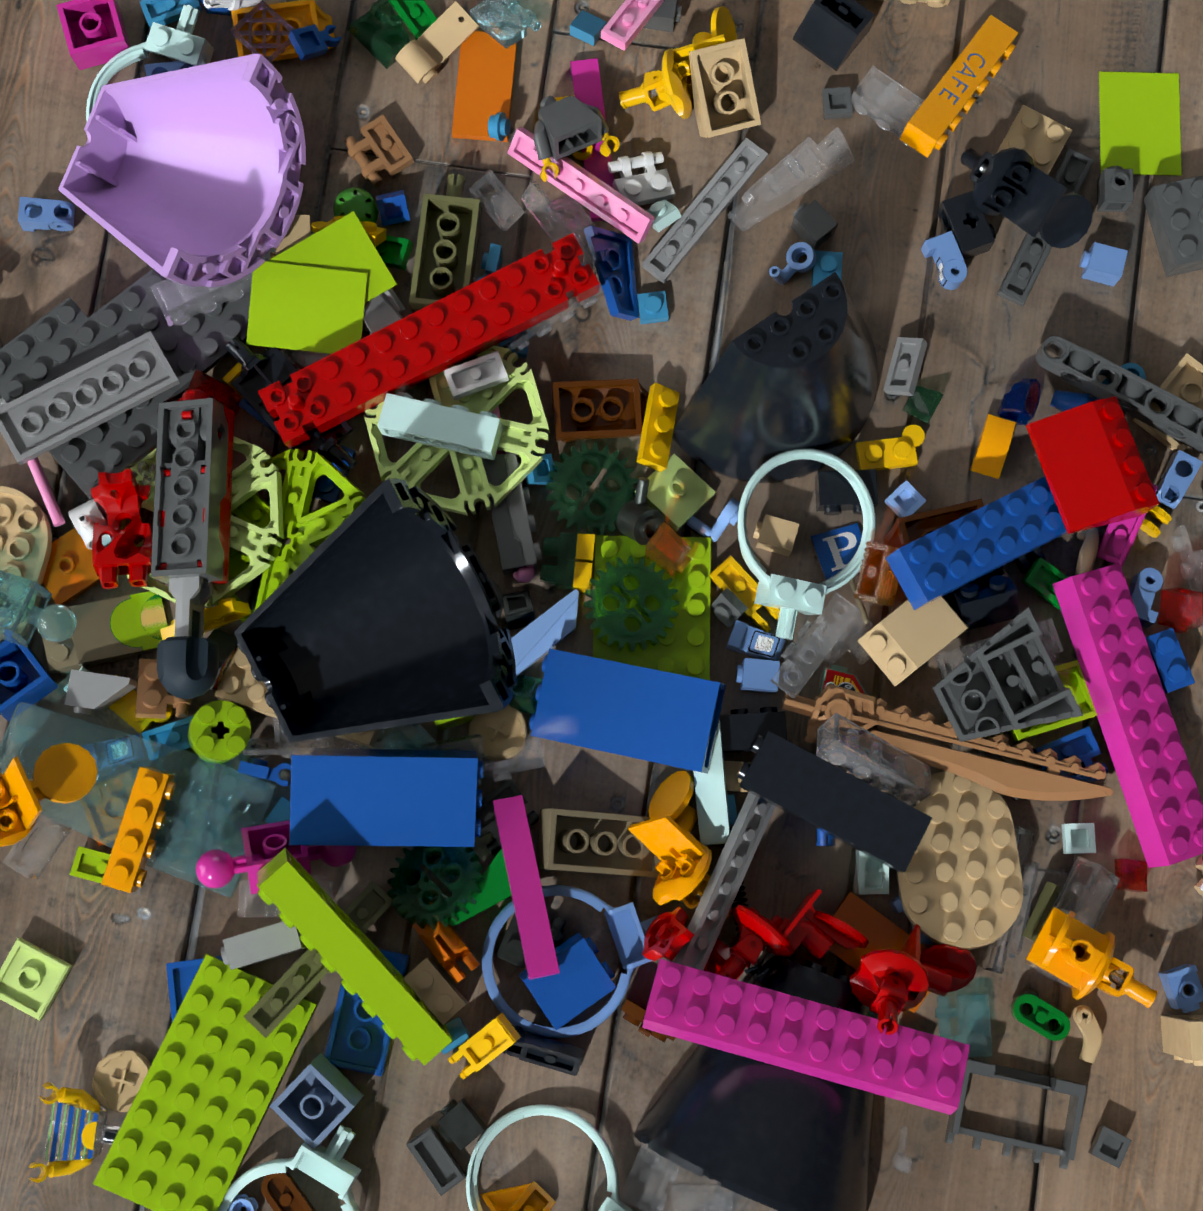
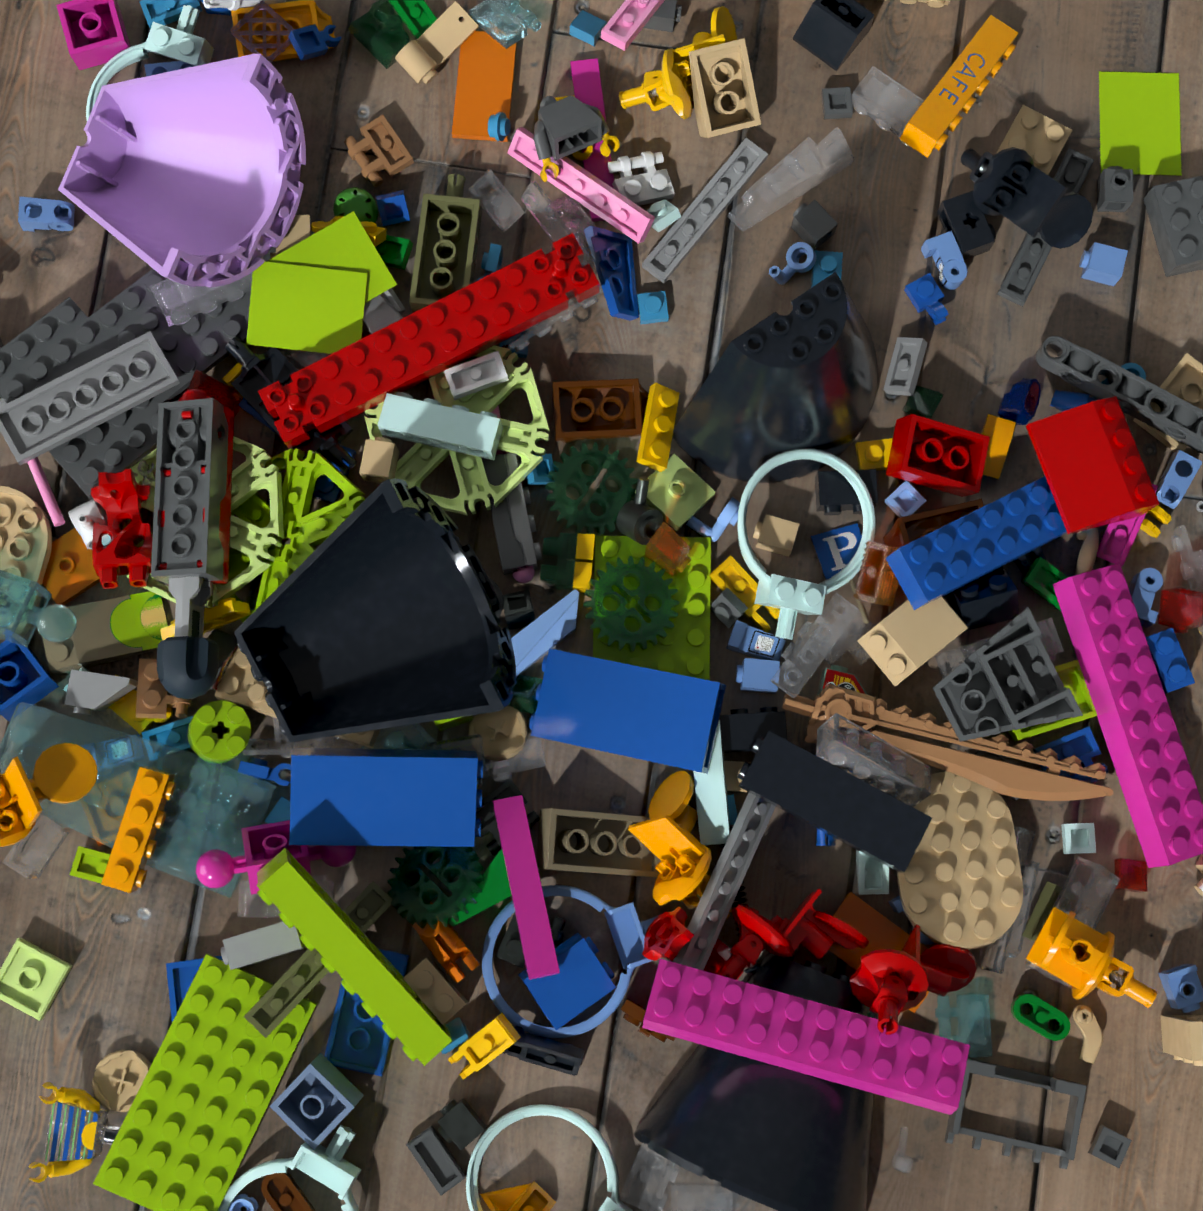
none -> tan brick [359,437,399,483]
none -> red brick [886,414,990,497]
none -> blue plate [904,273,948,326]

